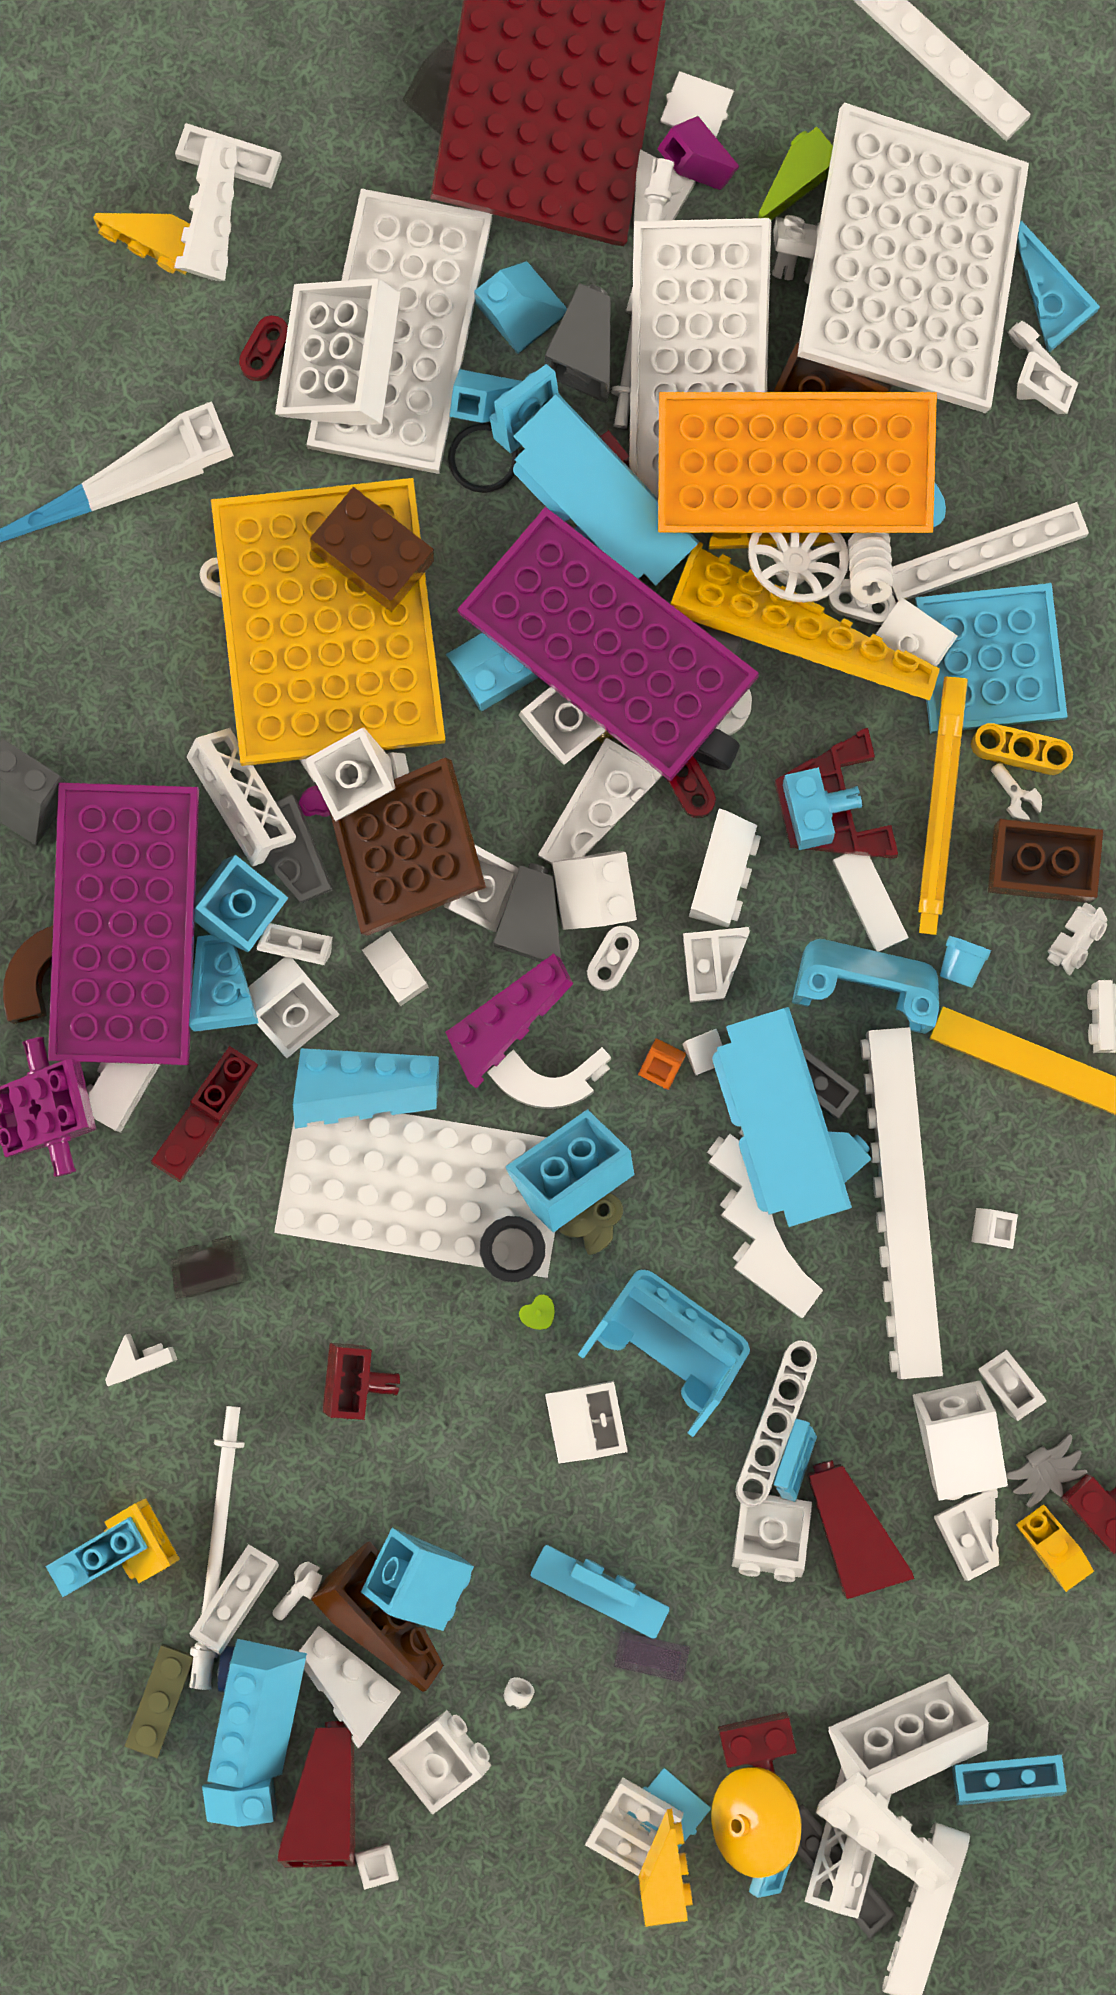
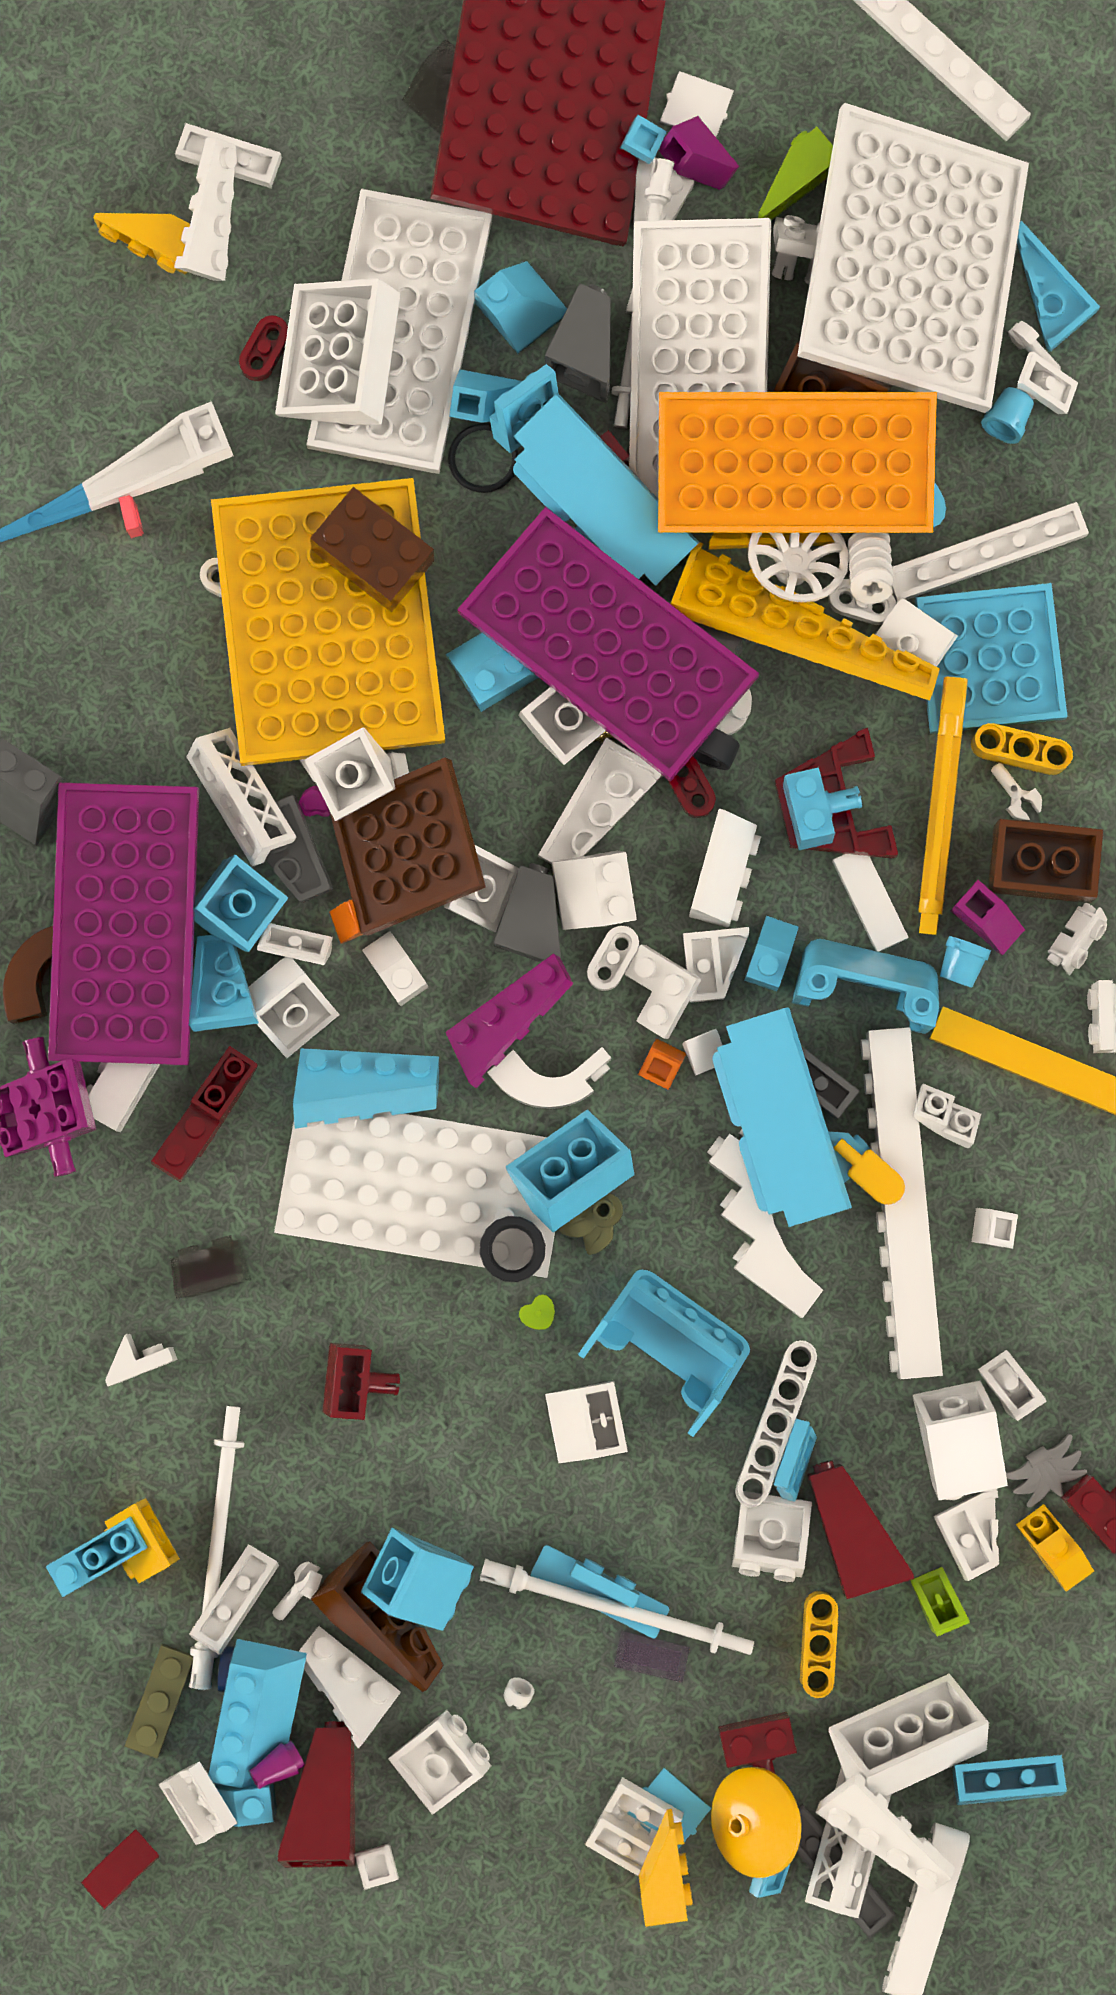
none -> dark red slope [81,1829,159,1910]
none -> coral tile [118,495,144,538]
none -> white slope [159,1762,237,1845]
none -> magenta cone [249,1741,304,1790]
none -> orange slope [330,900,363,944]
none -> white bar [479,1558,754,1655]
none -> medium azure plate [620,115,667,164]
none -> white plate [625,944,701,1039]
none -> medium azure slope [744,916,799,992]
none -> yellow beam [800,1591,838,1698]
none -> yellow piece [833,1138,905,1205]
none -> lime slope [910,1567,970,1637]
none -> white slope [913,1084,981,1149]
none -> magenta slope [950,880,1025,956]
none -> medium azure piece [981,387,1034,444]

